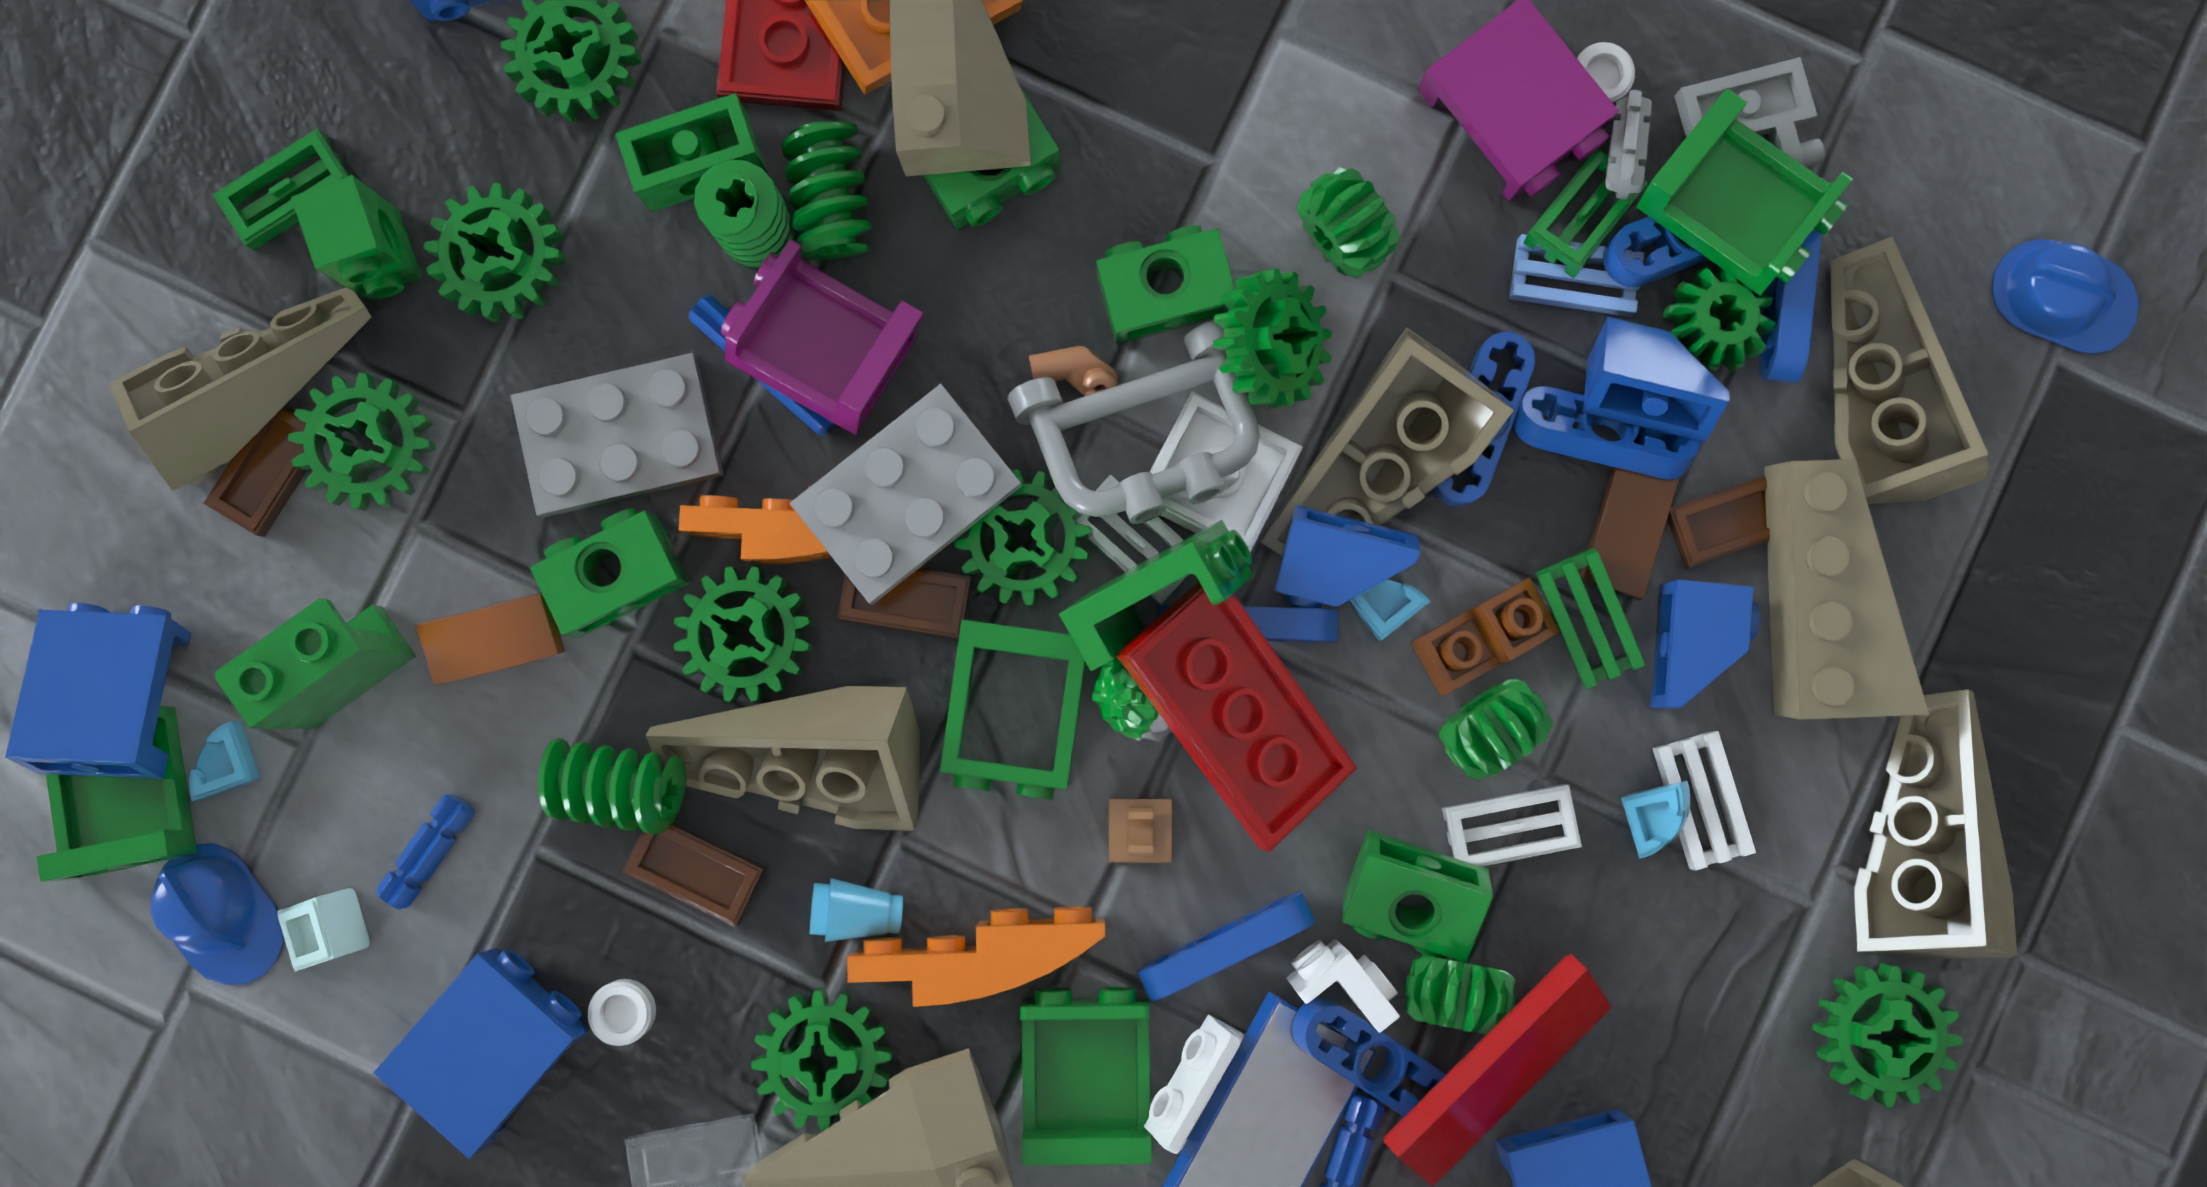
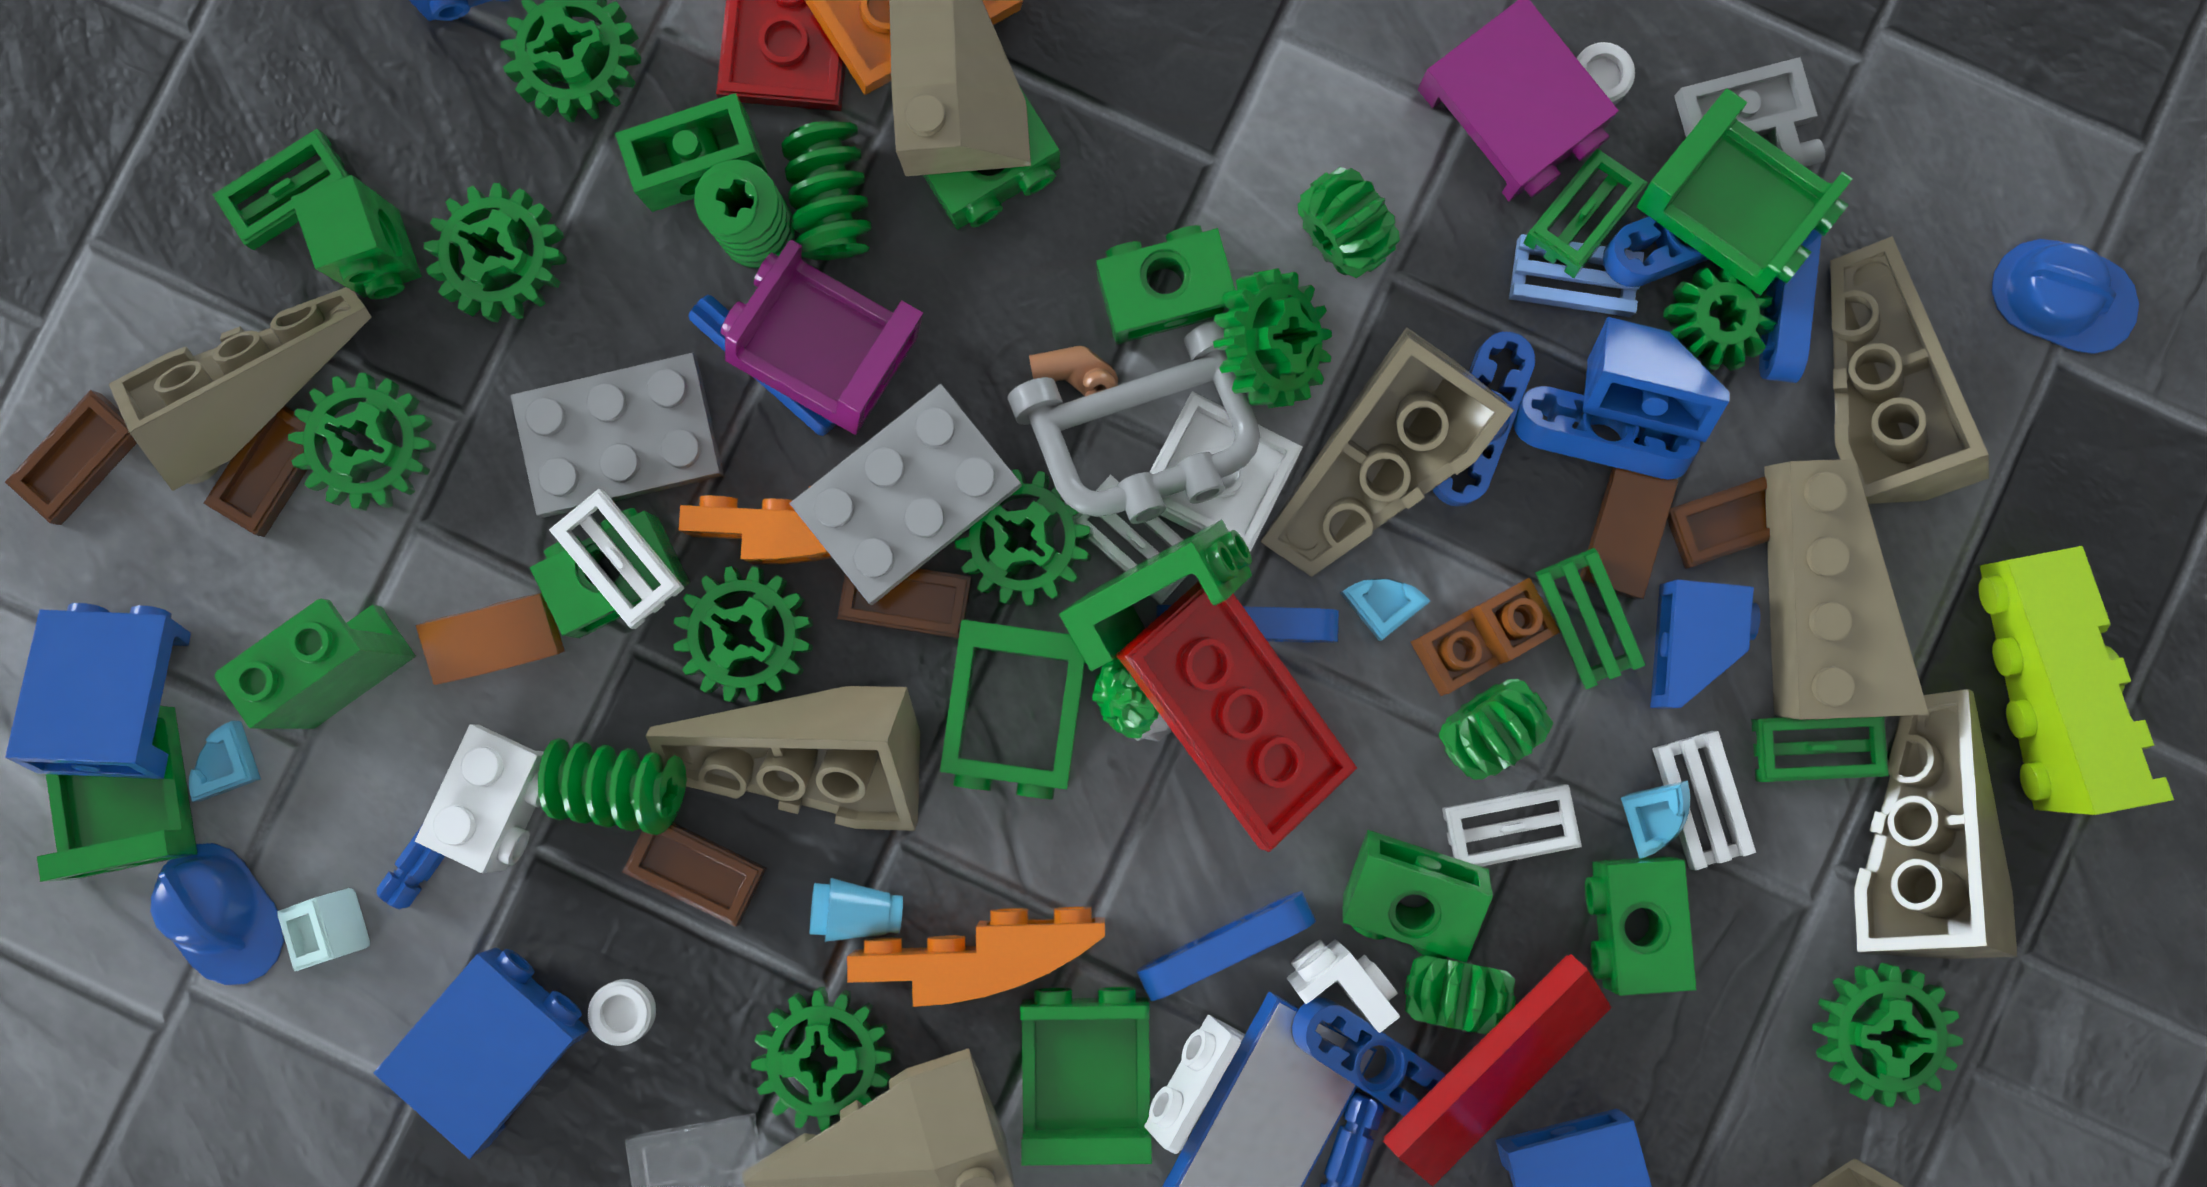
medium nougat tile [1108,798,1172,863] -> none
blue slope [1275,505,1420,608] -> none
light grey axle [1605,90,1652,199] -> none
none -> reddish brown tile [5,390,137,525]
none -> white bracket [415,724,544,874]
none -> white tile [549,489,685,629]
none -> green brick [1585,856,1696,996]
none -> green tile [1751,717,1889,782]
none -> lime wedge [1979,546,2174,815]

